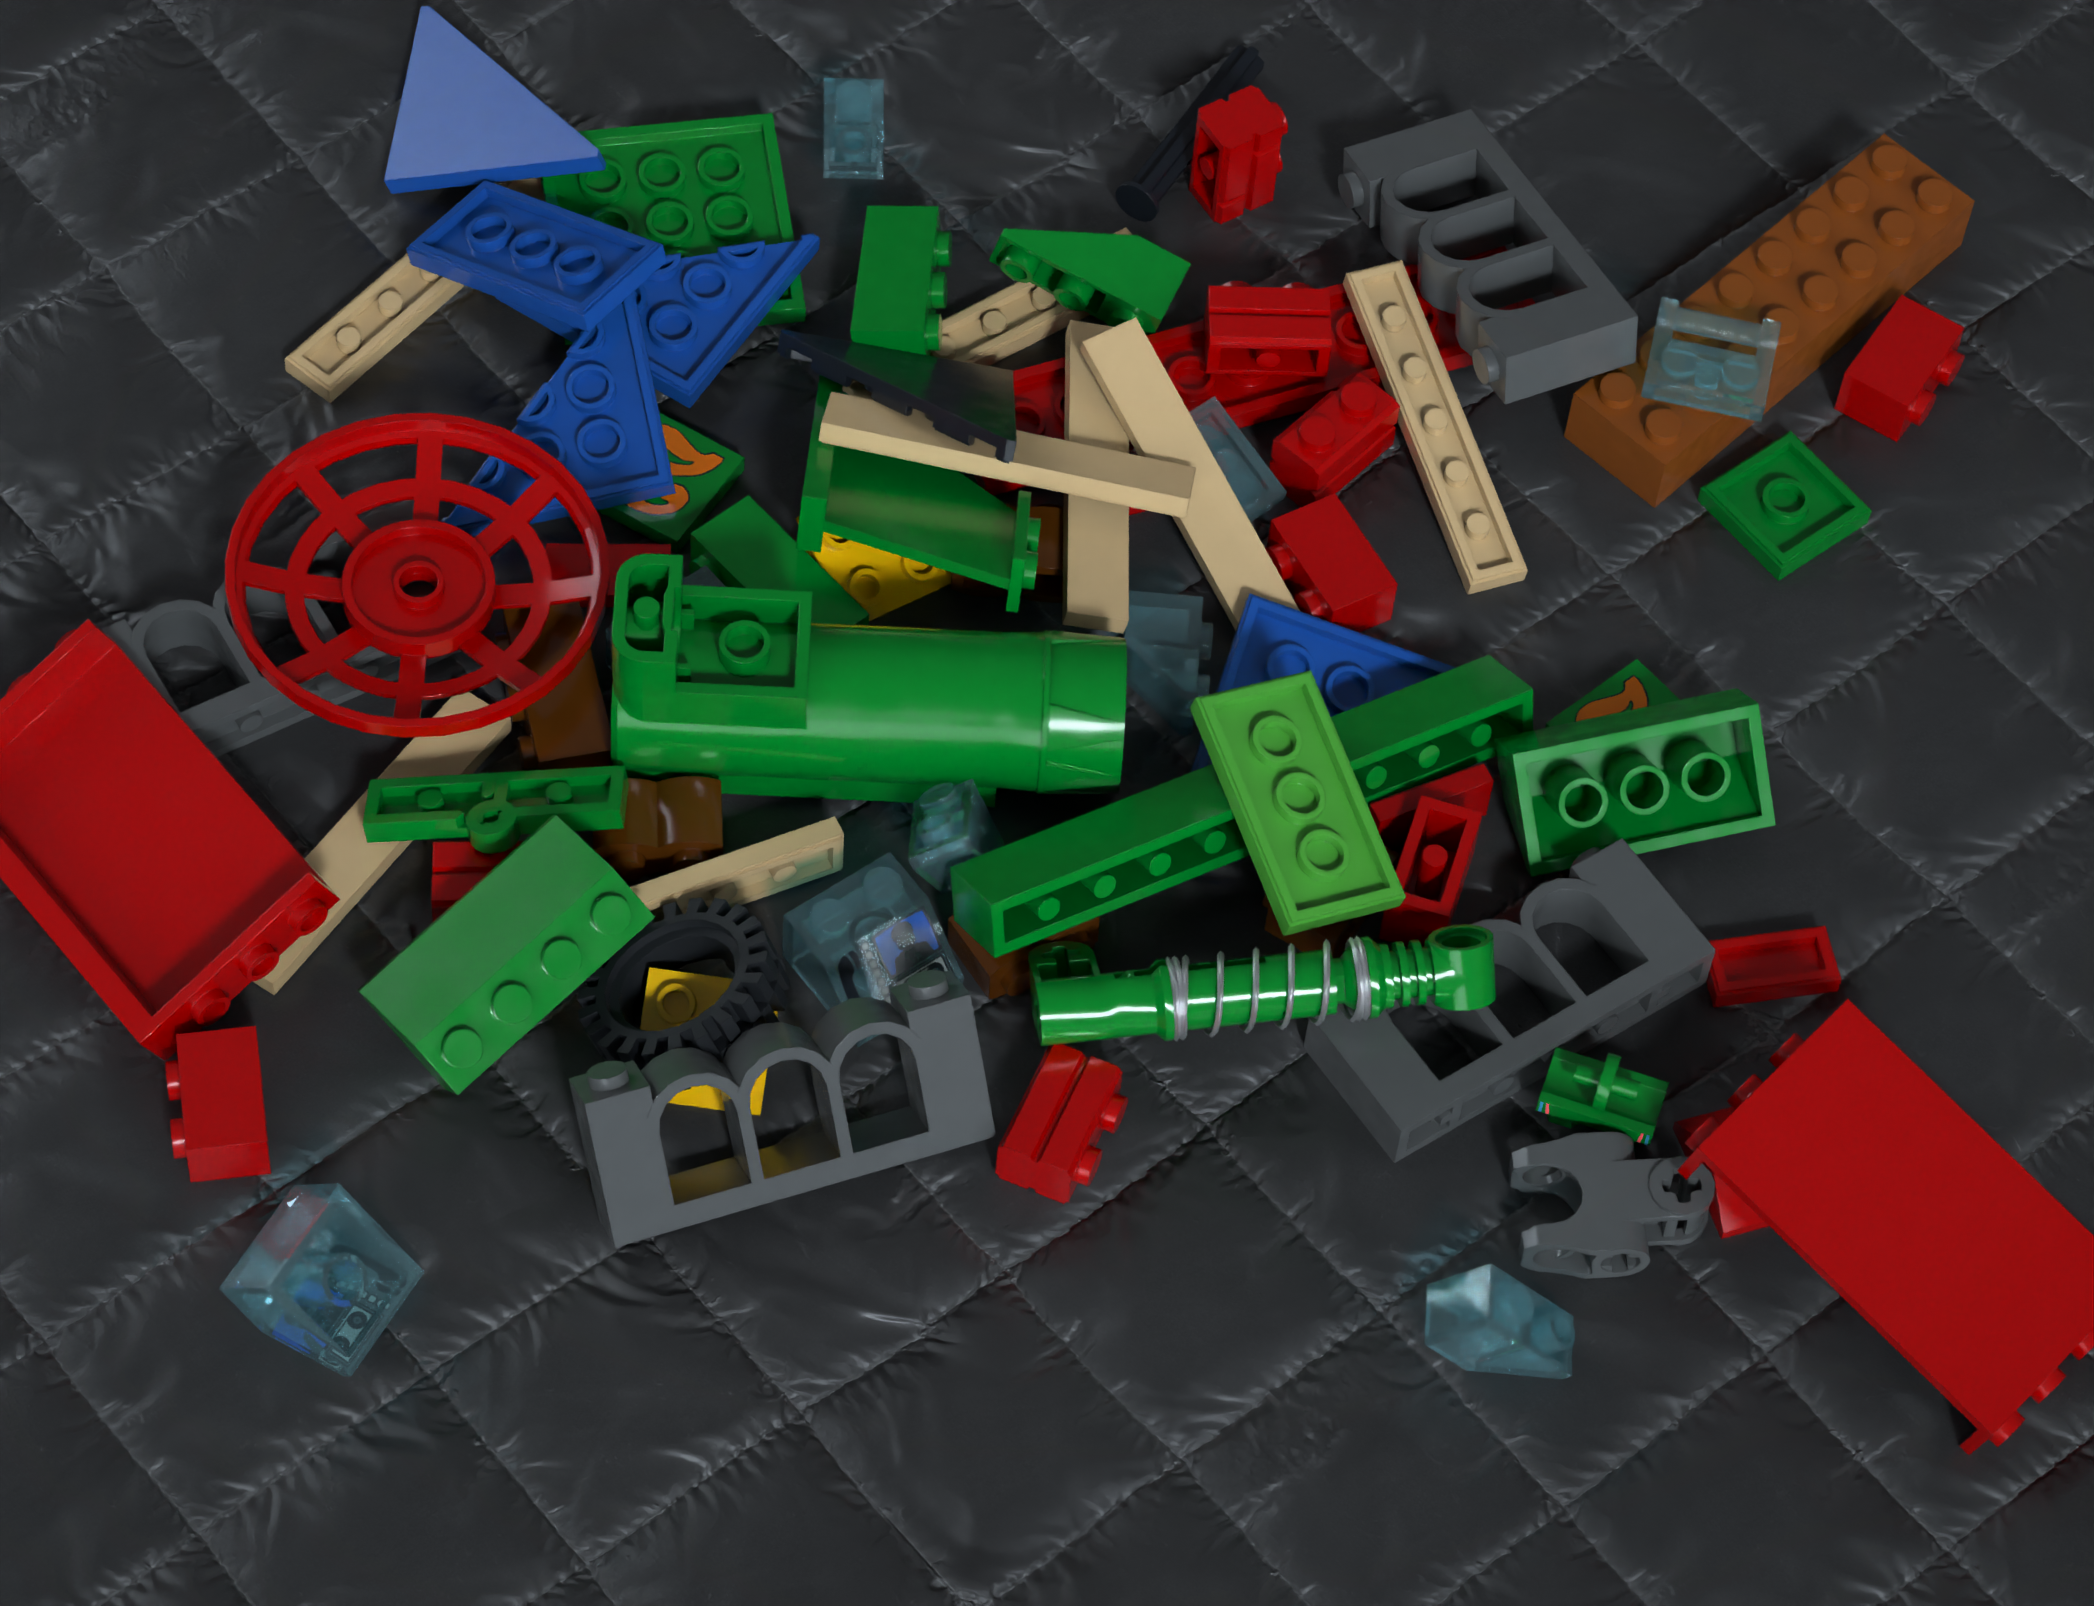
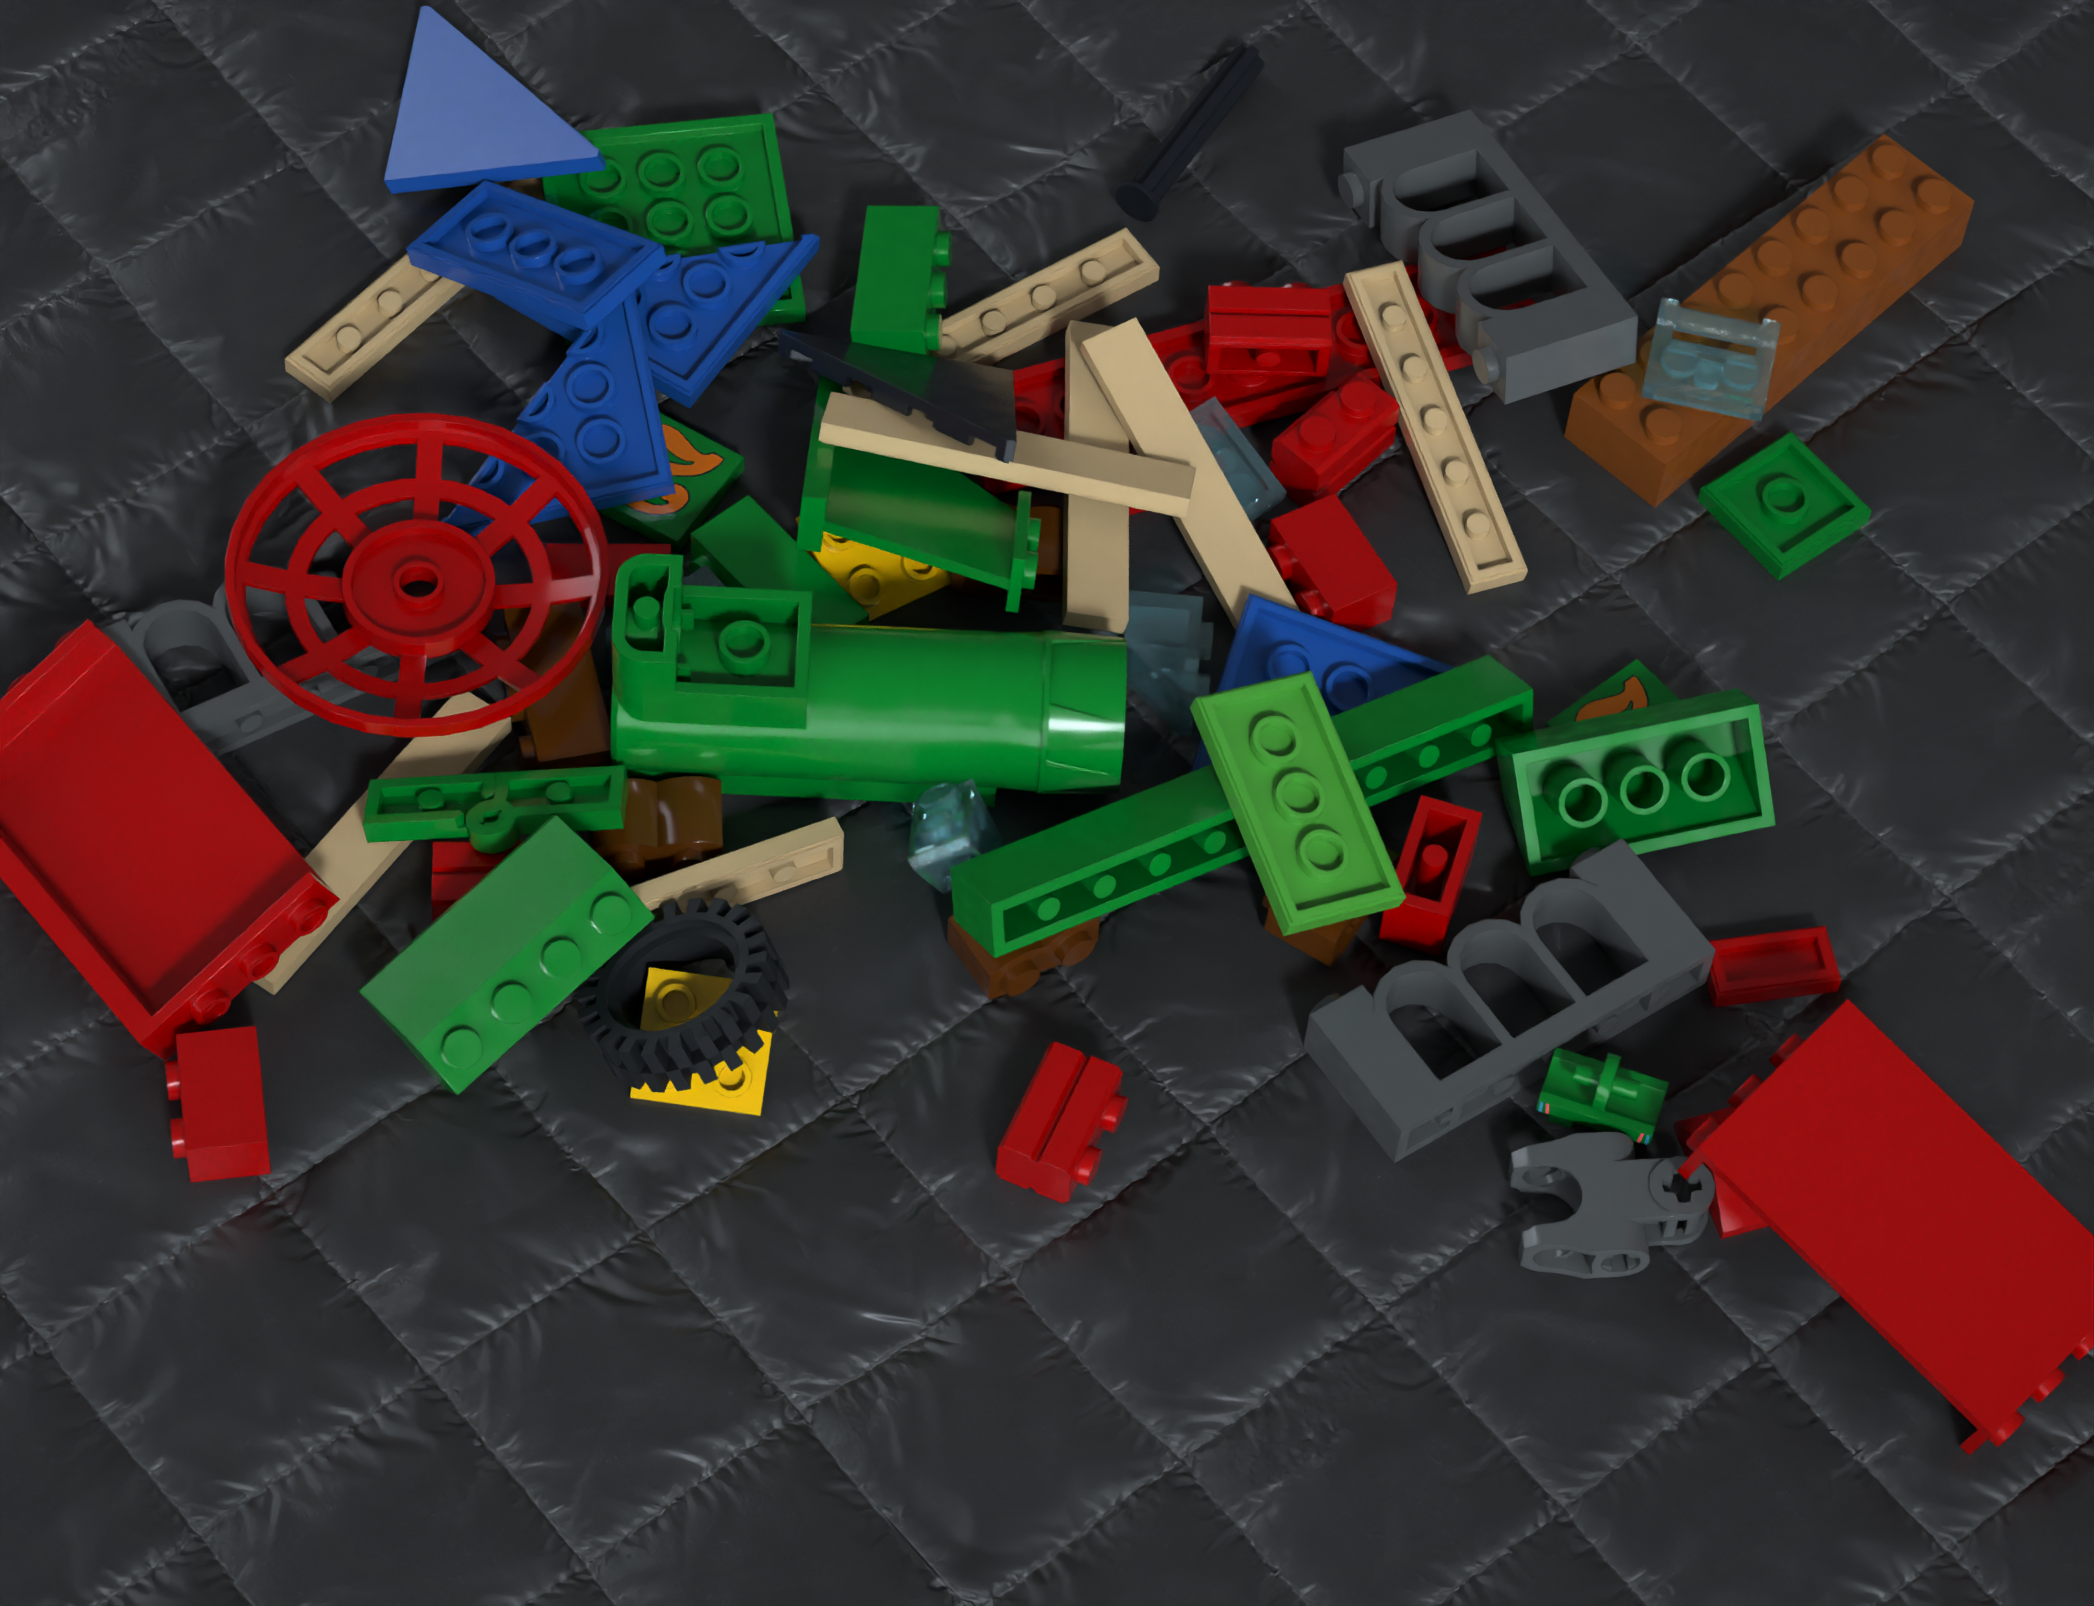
clear light blue slope [219,1183,425,1376] -> none
dark grey fence [569,970,996,1248] -> none
clear light blue slope [782,852,964,1047] -> none
clear light blue slope [822,78,884,180] -> none
green slope [989,228,1191,335] -> none
green piece [1028,924,1496,1046] -> none
red brick [1189,85,1288,224] -> none
red tile [1369,763,1494,849] -> none
clear light blue slope [1424,1263,1575,1379] -> none
red brick [1834,294,1965,442] -> none

